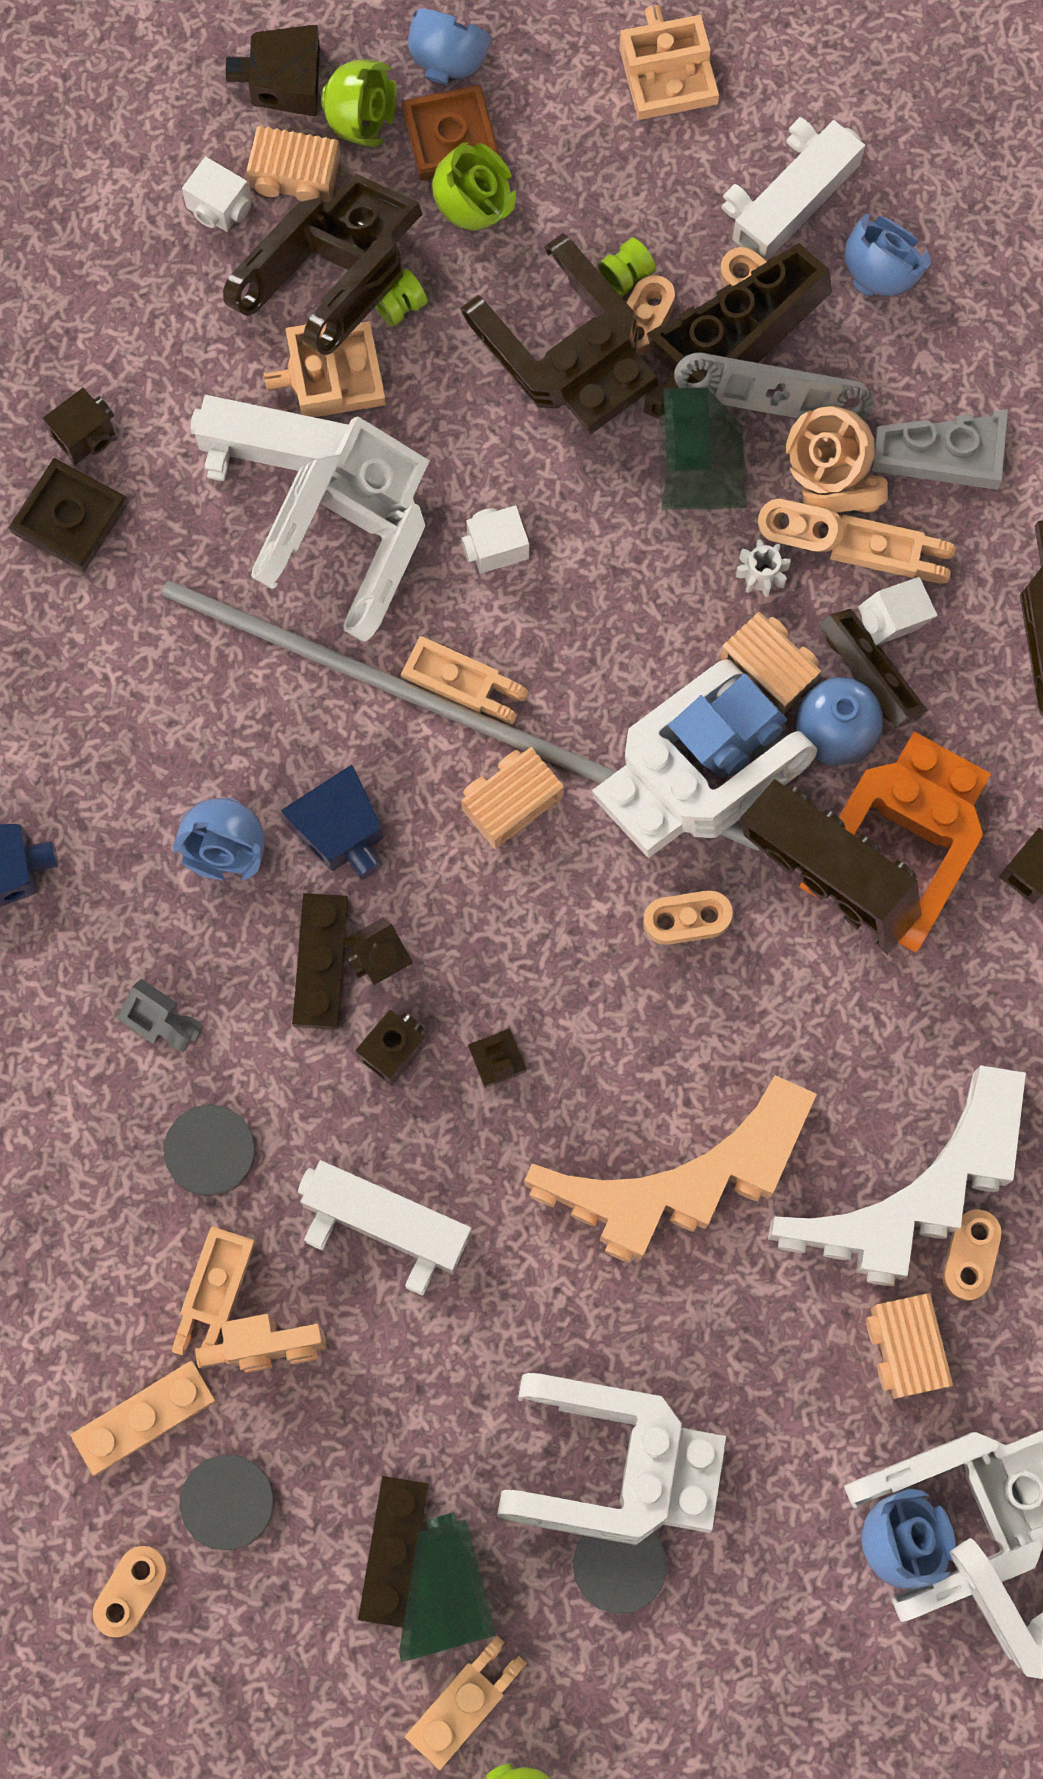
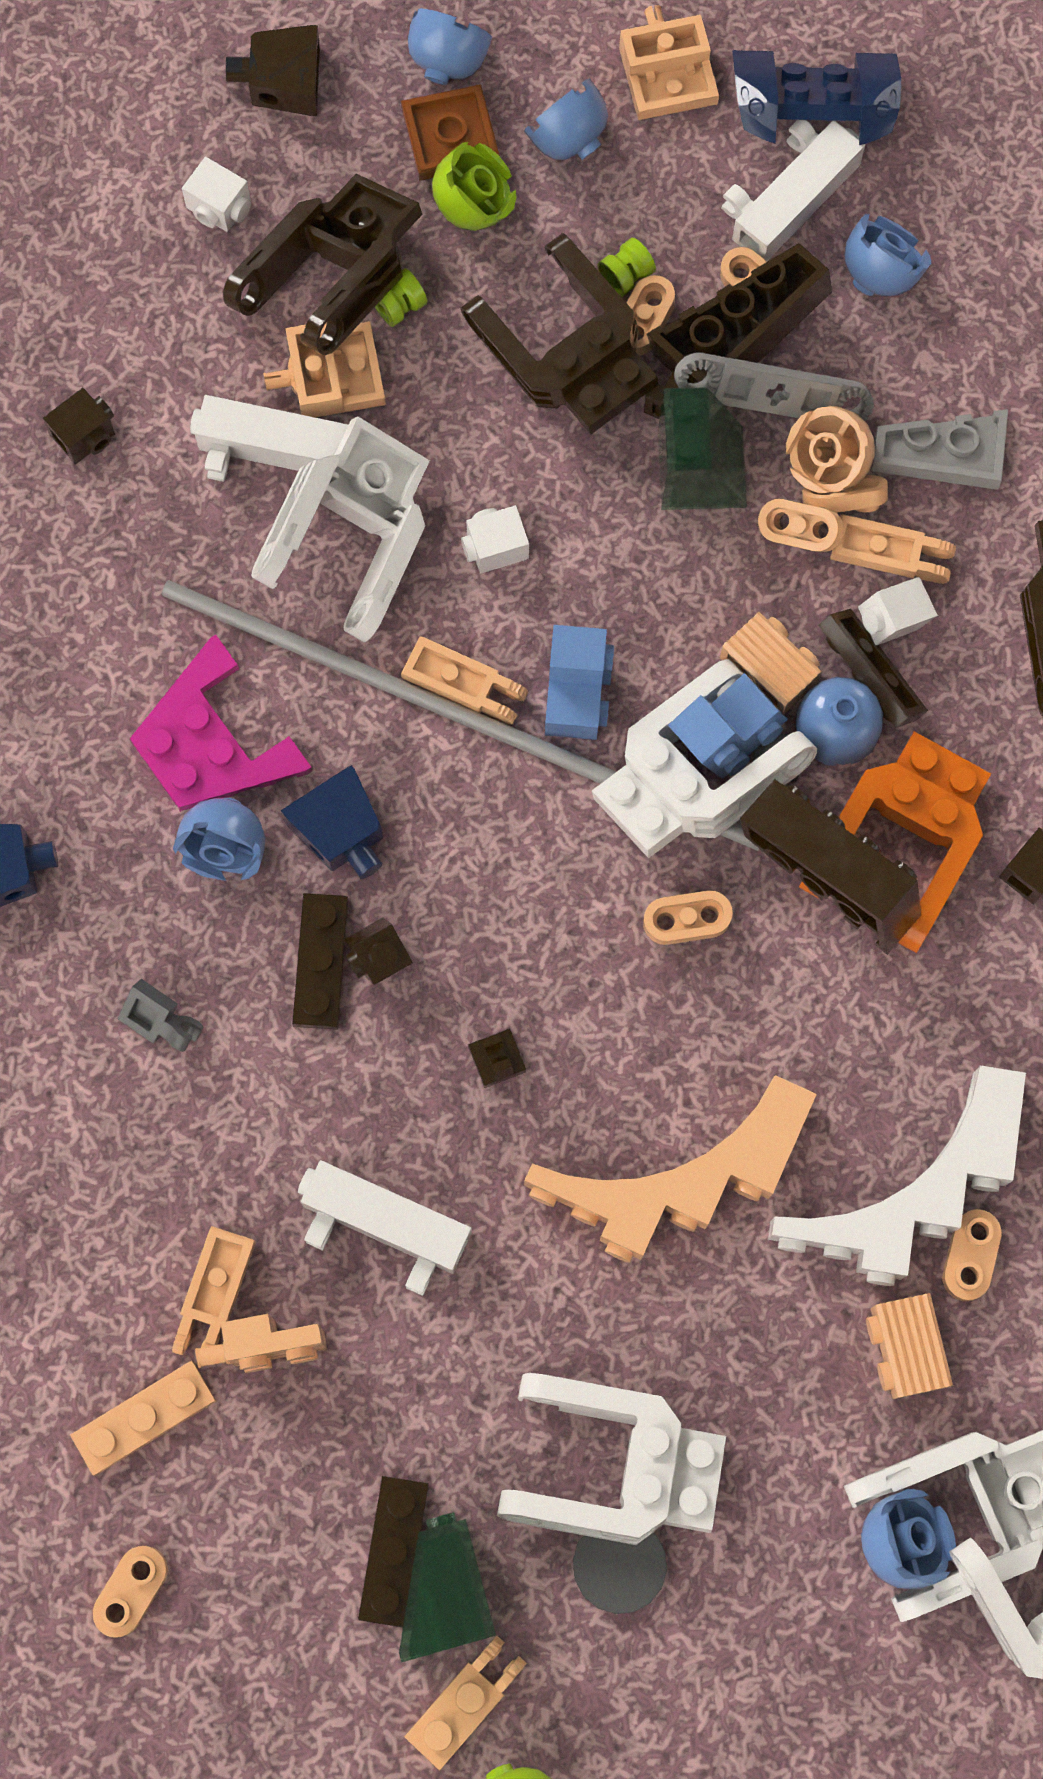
dark brown plate [8,458,129,572] -> none
dark grey tile [163,1104,256,1197] -> none
dark grey tile [179,1454,275,1551] -> none
light nougat brick [247,125,341,202] -> none
lime cylinder [321,59,397,148] -> none
dark brown brick [355,1009,426,1086] -> none
light nougat brick [461,747,564,849] -> none
white gear [735,539,791,597] -> none
none -> dark pink wing [130,634,312,812]
none -> medium blue cylinder [524,78,608,160]
none -> medium blue brick [545,625,614,740]
none -> dark blue piece [732,50,901,145]

